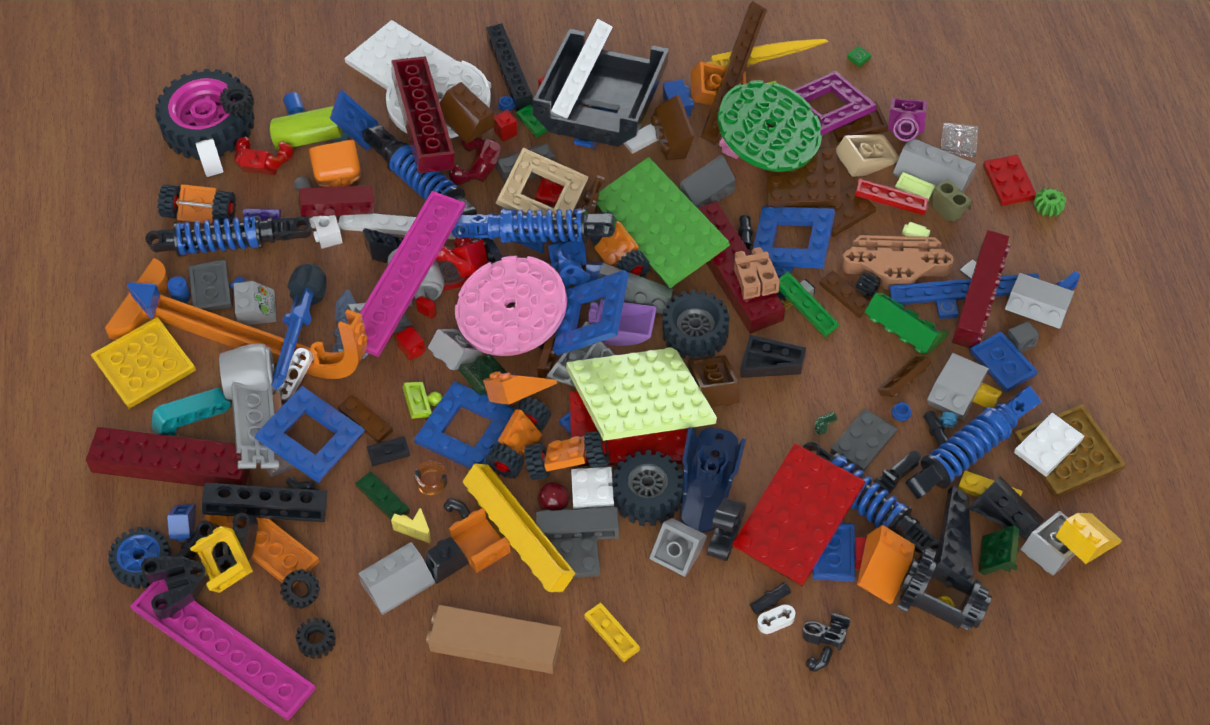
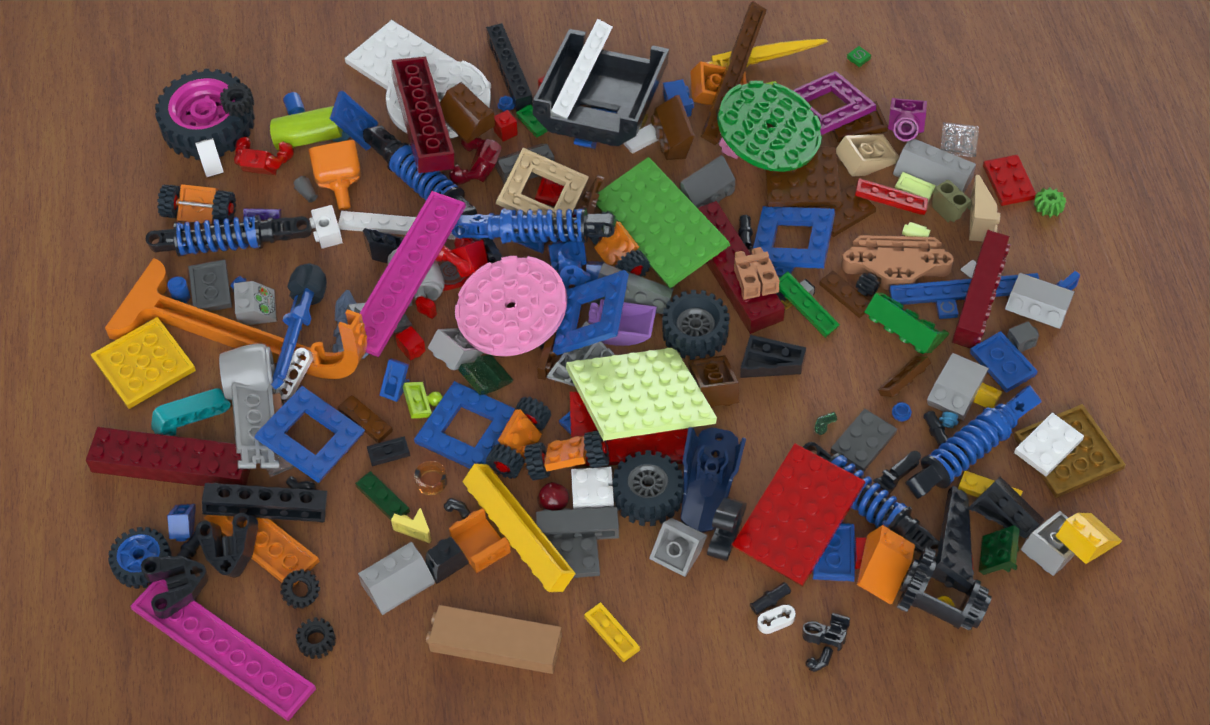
blue slope [127,282,160,319] -> none
yellow panel [190,526,253,593] -> none
dark red brick [298,185,375,217] -> none
orange slope [483,372,557,405] -> none
none -> blue slope [379,358,410,402]
none -> tan slope [969,175,1000,242]

